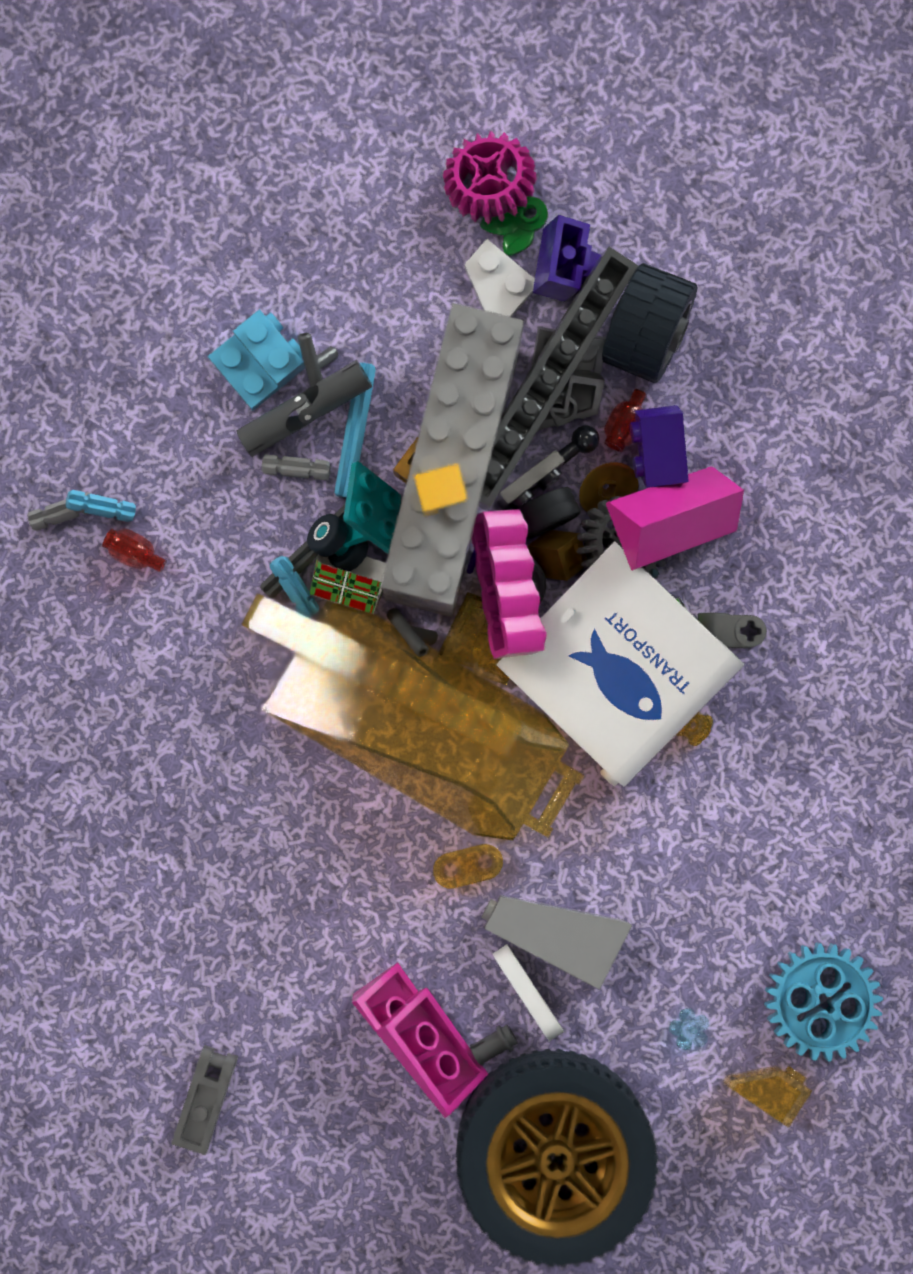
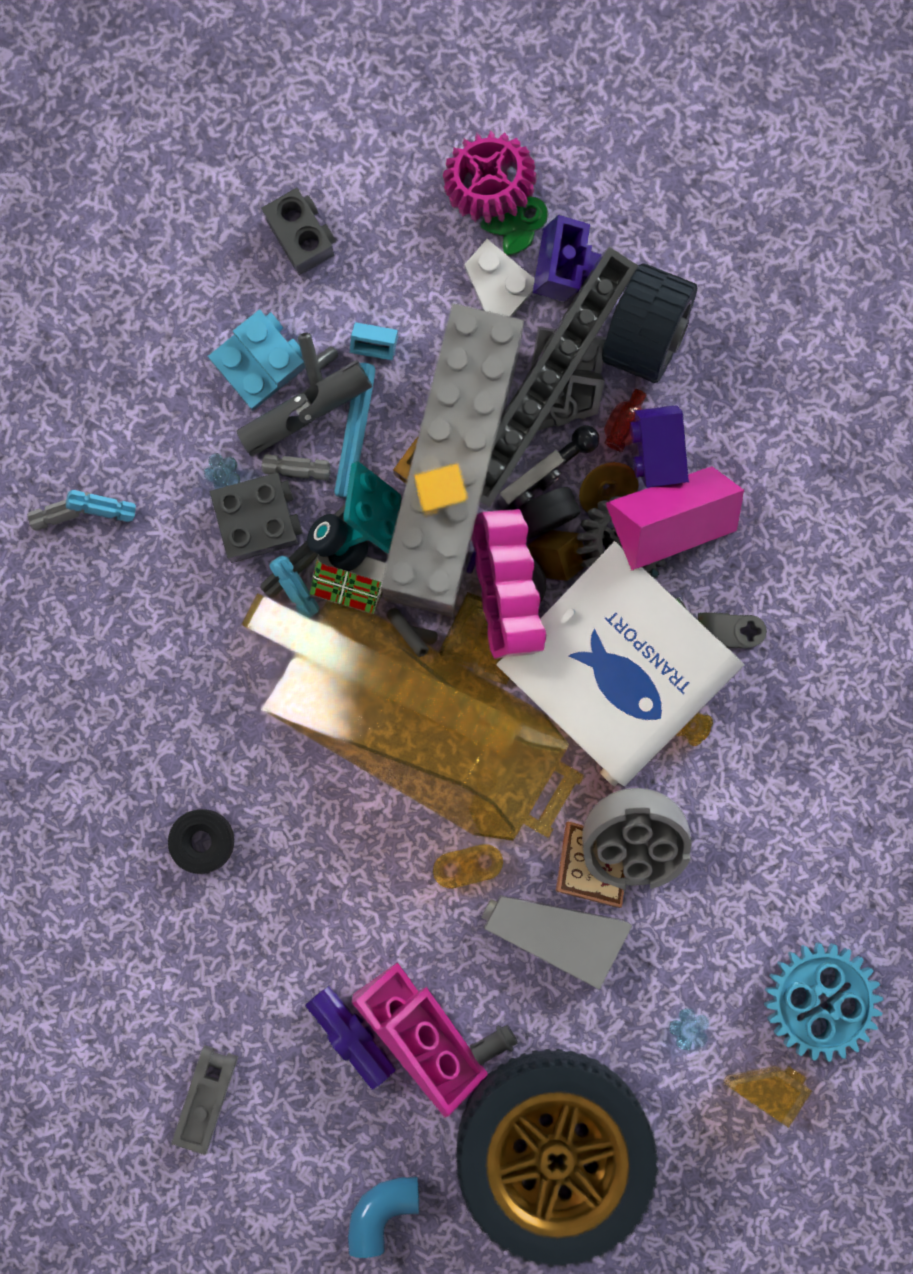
clear red plant [102,528,167,572] -> none
white beam [493,944,564,1042] -> none
none -> black tyre [168,809,234,874]
none -> clear light blue plant [204,453,240,489]
none -> dark grey brick [209,472,303,563]
none -> dark grey brick [261,188,336,275]
none -> dark purple piece [305,985,396,1090]
none -> dark azure cylinder [348,1177,419,1258]
none -> medium azure piece [350,322,398,360]
none -> piece [556,821,626,908]
none -> light grey cylinder [582,788,692,890]

